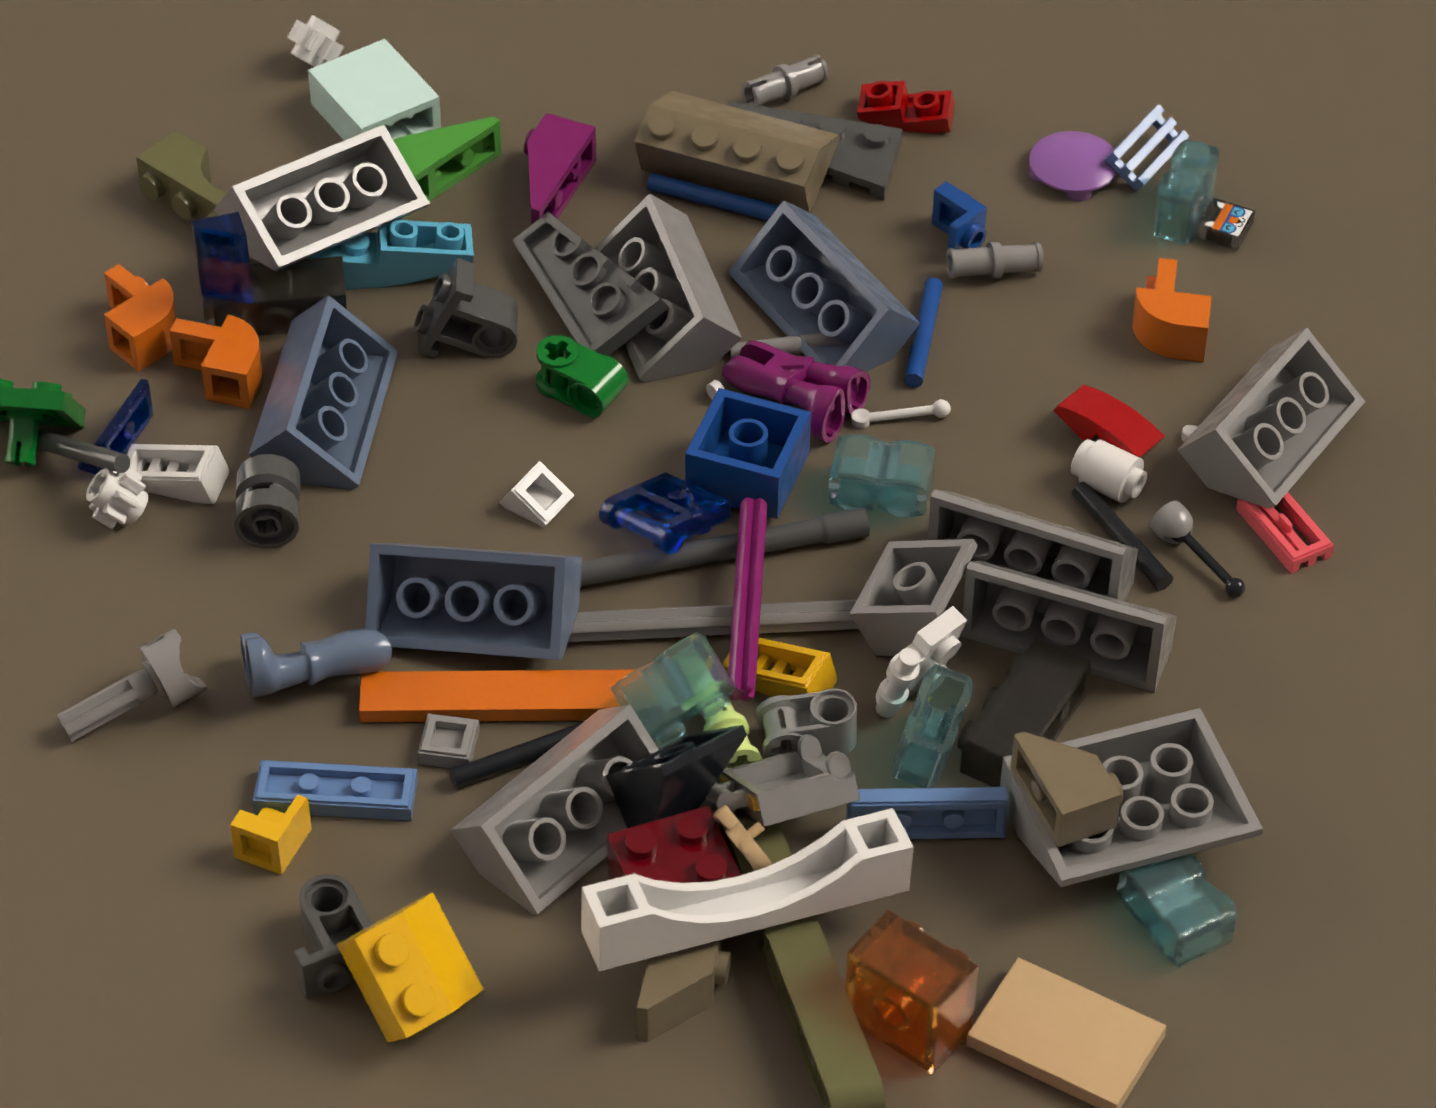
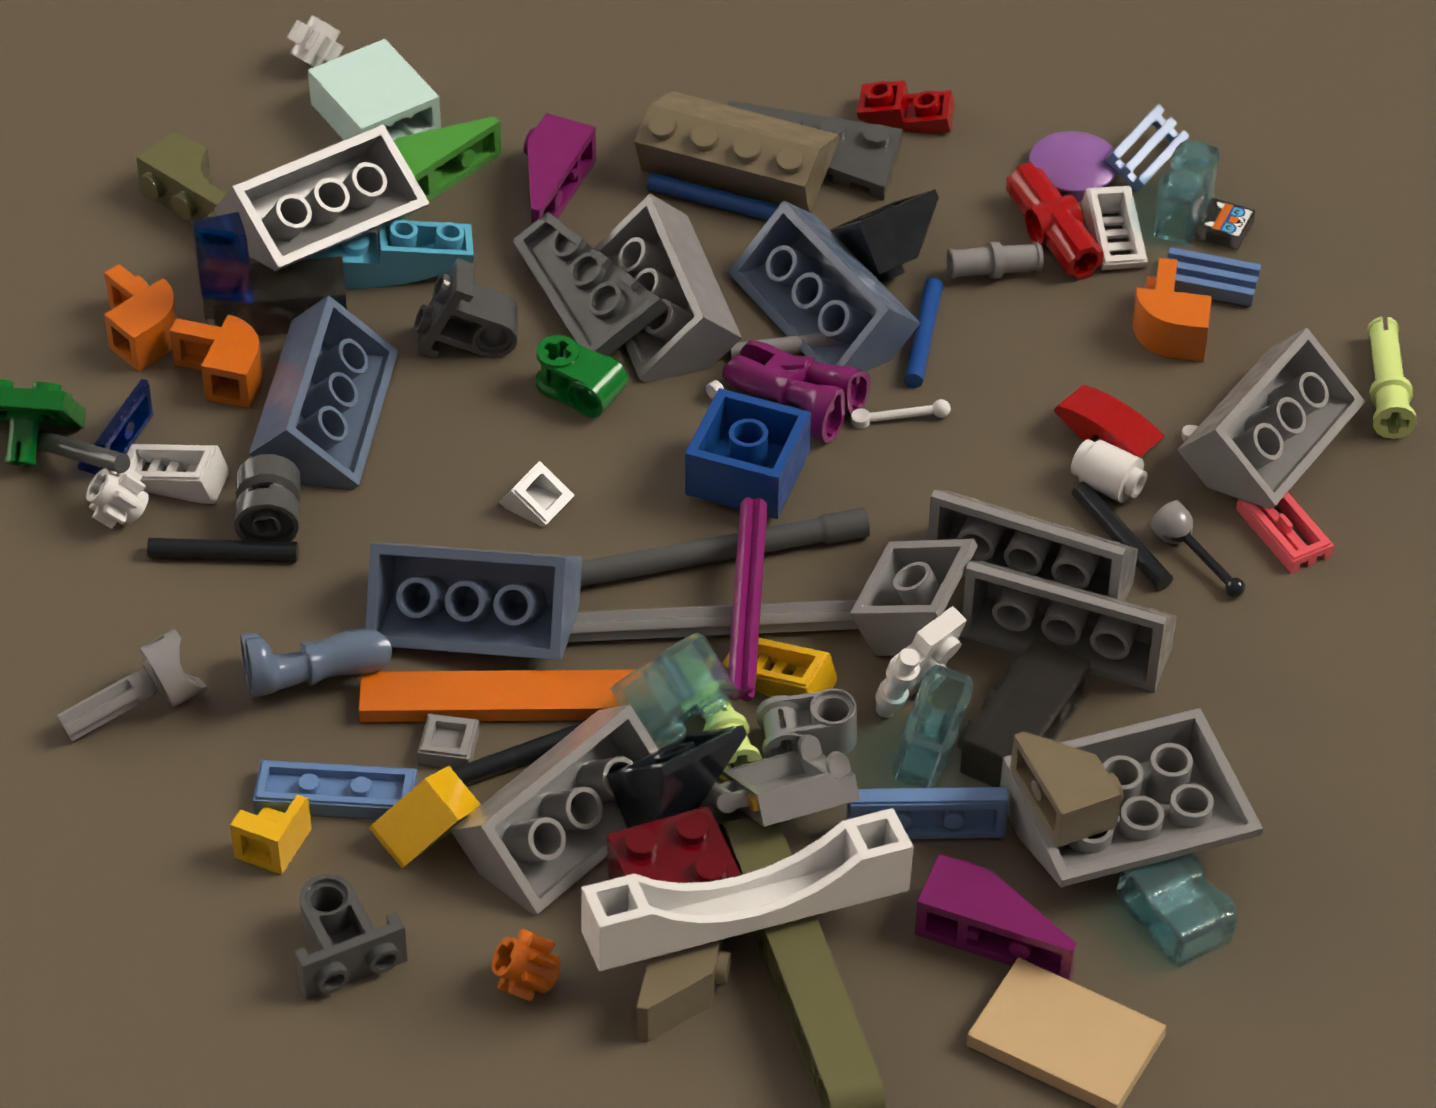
yellow slope [336,892,484,1043] -> none
clear blue plate [599,472,731,554] -> none
tan piece [713,804,772,871] -> none
light grey pin [741,54,829,106] -> none
clear light blue brick [829,434,935,517] -> none
clear orange brick [846,909,978,1075] -> none
blue bracket [932,181,987,250] -> none
none -> black bar [147,538,299,561]
none -> yellow slope [369,766,481,869]
none -> orange gear [492,929,561,1002]
none -> black slope [829,189,939,282]
none -> magenta slope [915,854,1077,981]
none -> red piece [1006,162,1104,280]
none -> white slope [1081,185,1148,270]
none -> medium blue tile [1168,247,1261,307]
none -> yellowish green pin [1368,317,1417,439]

